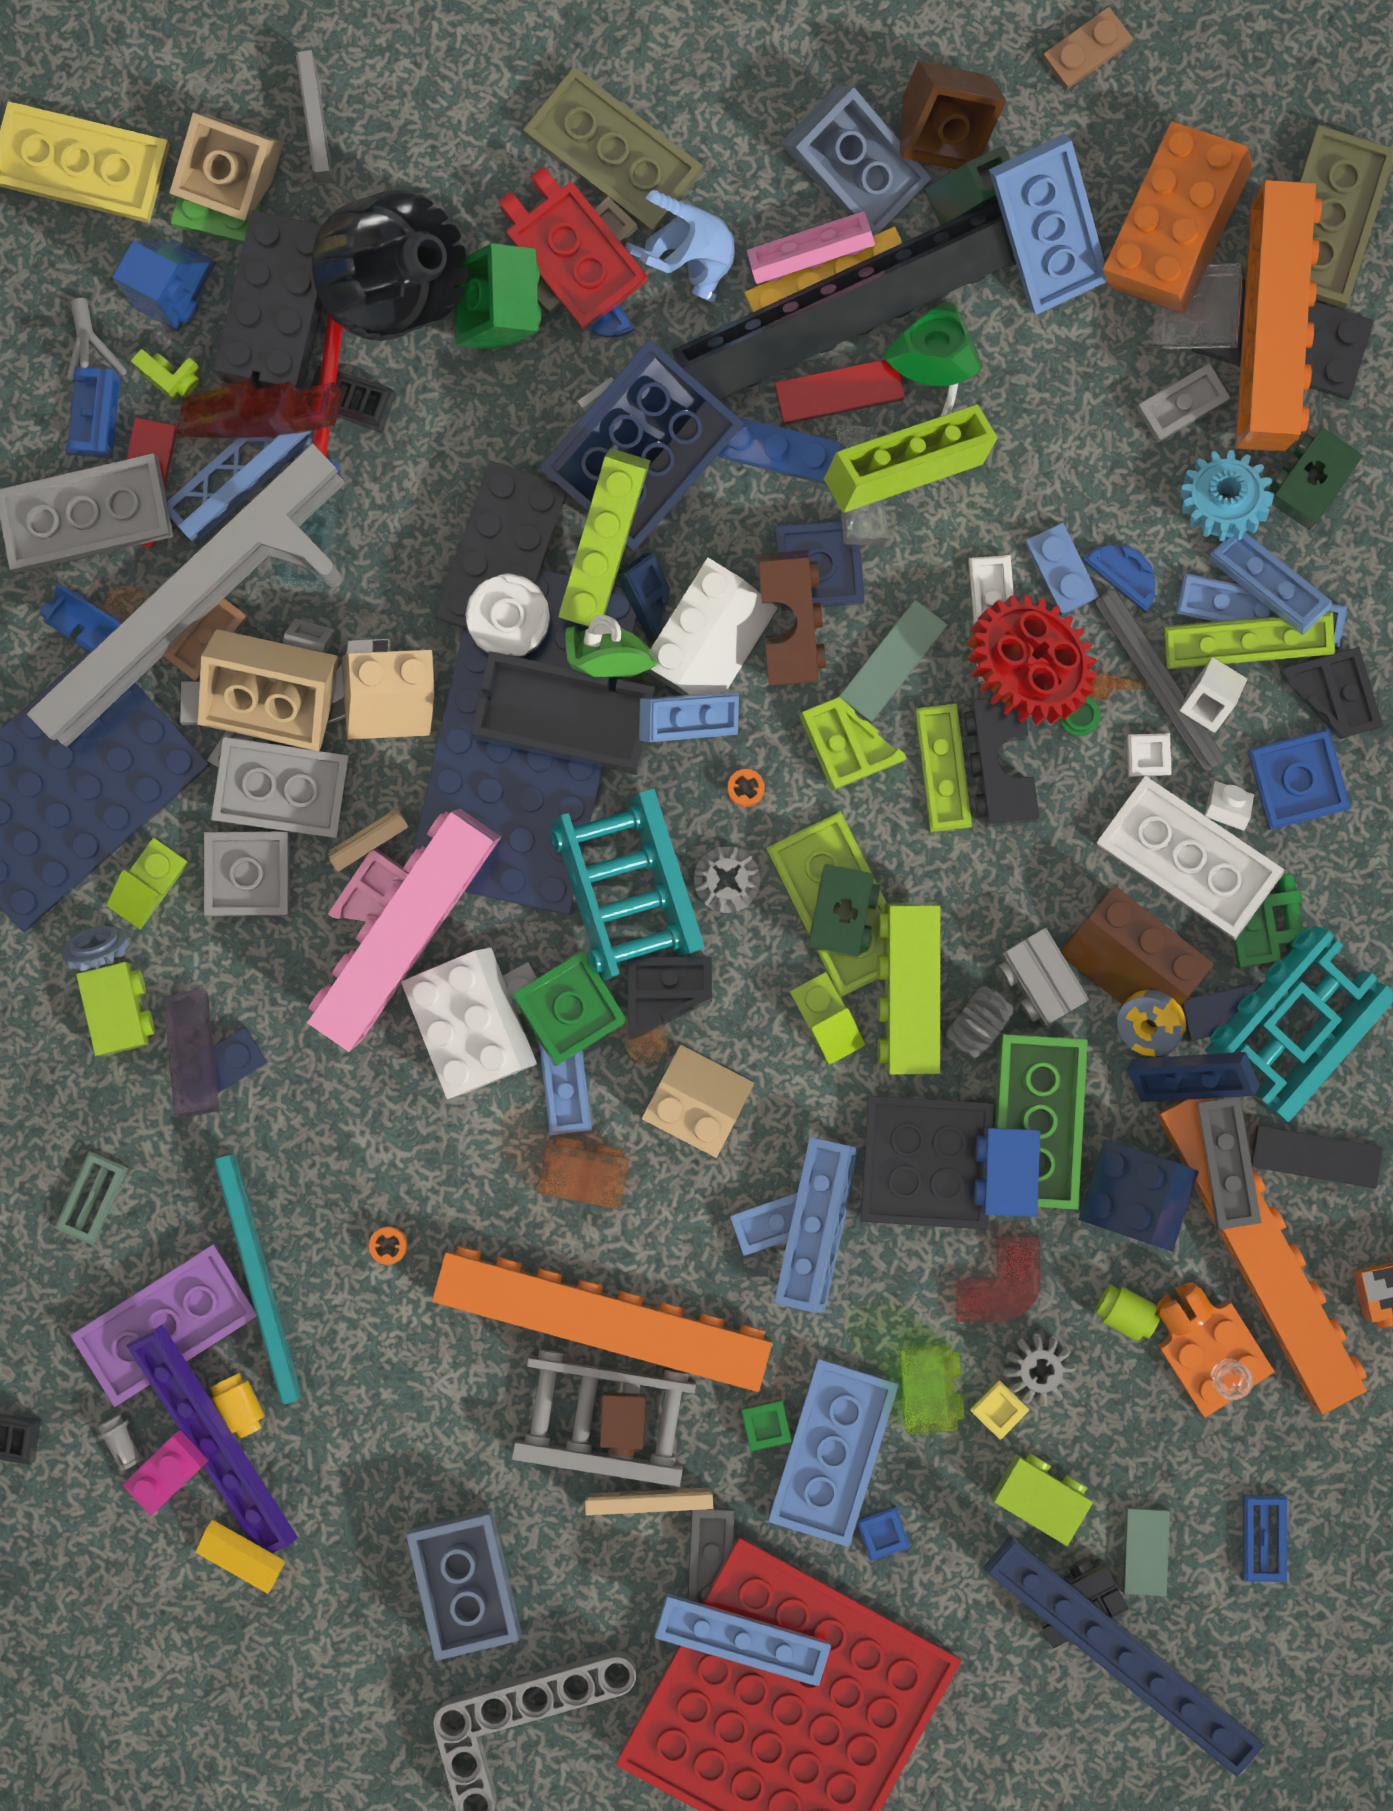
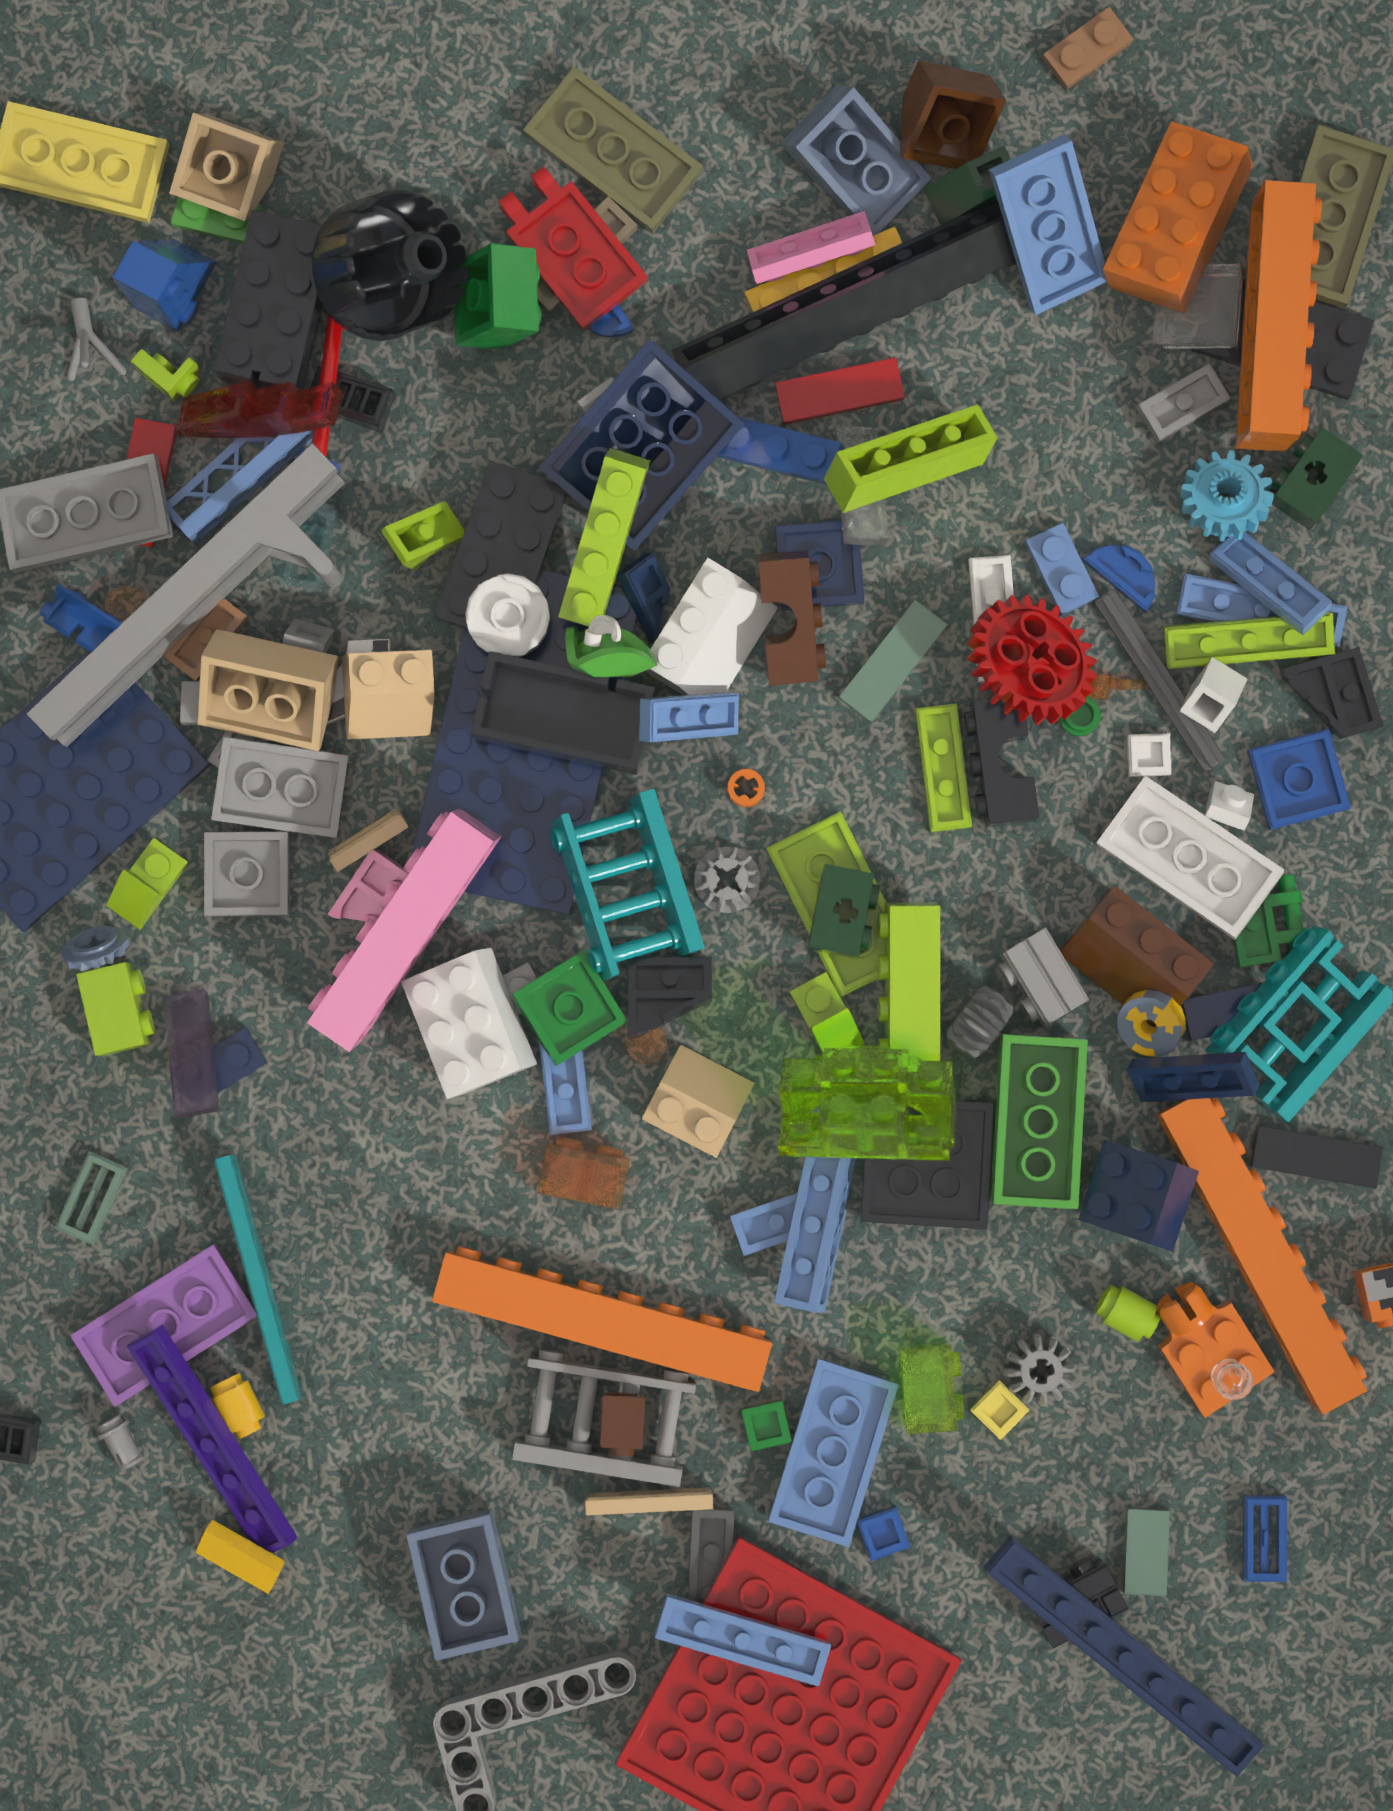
blue hinge [66,367,121,459] -> none
dark pink plate [122,1430,209,1516] -> none
light grey tile [296,50,334,184] -> none
orange bush [368,1226,408,1265] -> none
light blue piece [625,190,735,302] -> none
lime wing [799,697,907,791] -> none
green hat [883,301,981,416] -> none
clear red plate [955,1236,1041,1322] -> none
blue brick [974,1128,1040,1217] -> none
lime brick [991,1453,1093,1546] -> none
dark grey plate [1196,1097,1261,1230] -> none
none -> lime slope [381,501,465,571]
none -> clear neon green piece [778,1044,956,1161]

